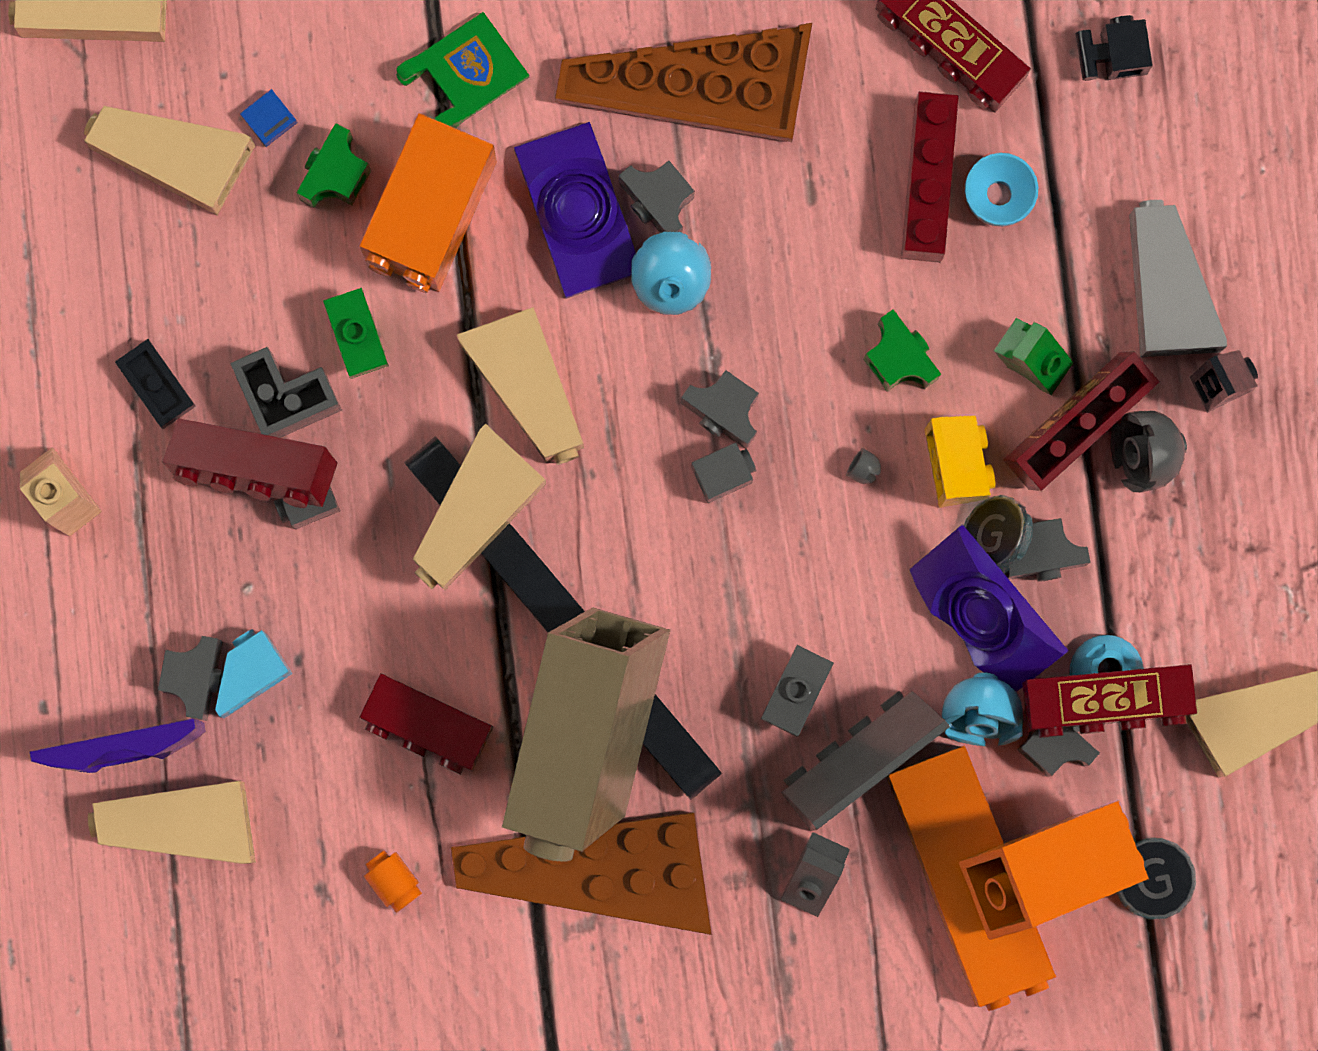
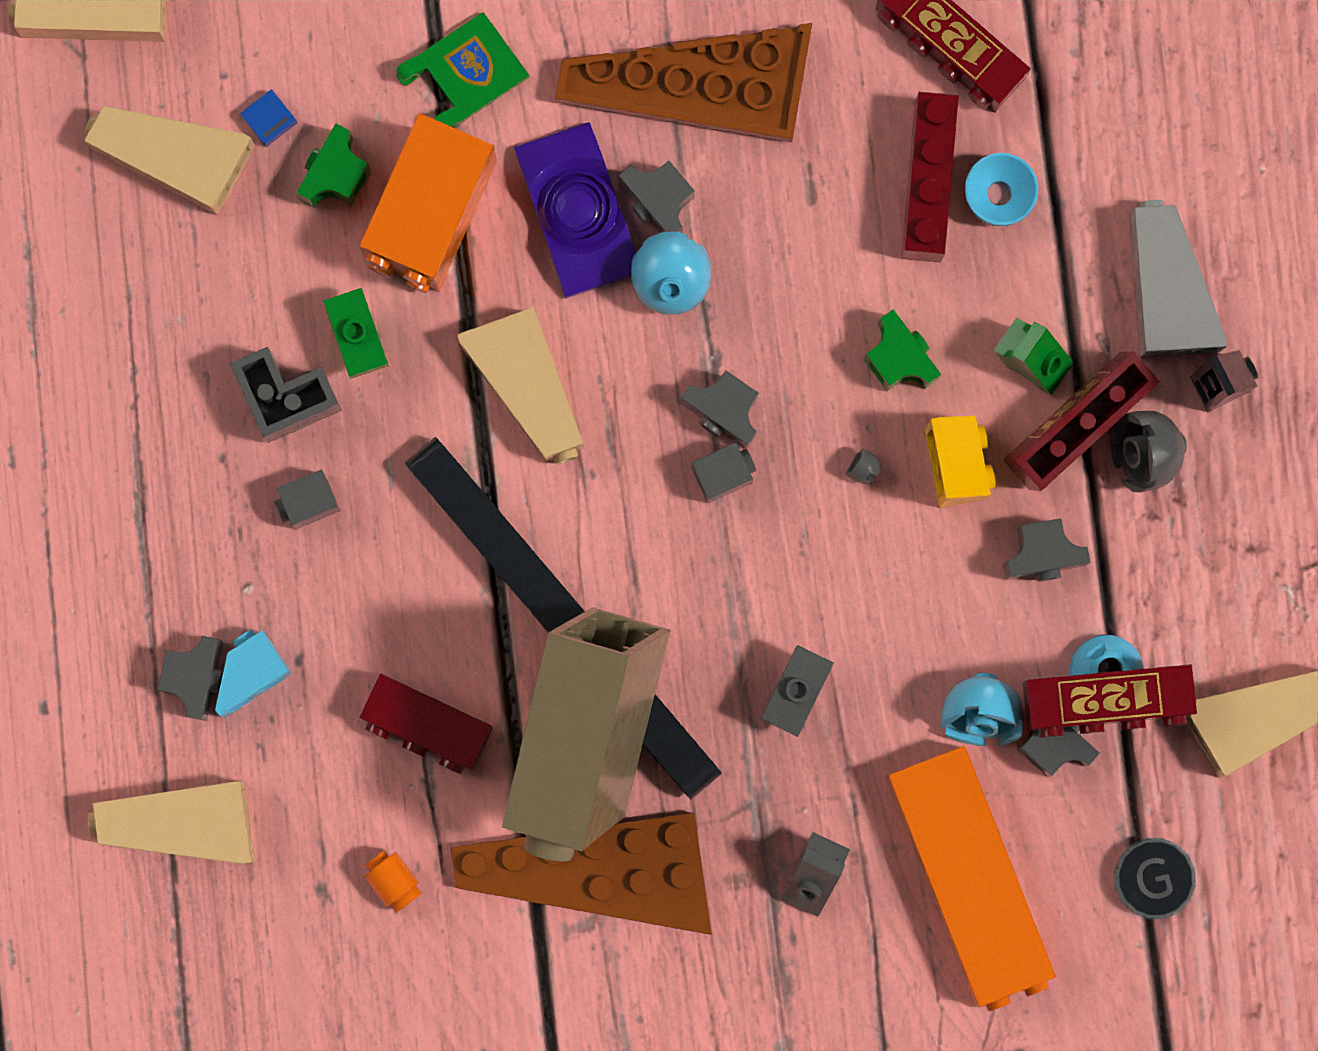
tan slope [20,448,102,536] -> none
dark purple slope [30,719,206,773] -> none
black plate [115,339,196,429] -> none
dark red brick [162,418,338,508] -> none
tan slope [413,423,546,590] -> none
dark grey slope [781,691,950,831] -> none
dark purple slope [909,524,1069,692] -> none
orange brick [959,801,1149,940] -> none
tile [964,495,1033,573] -> none
black brick [1075,15,1153,81] -> none

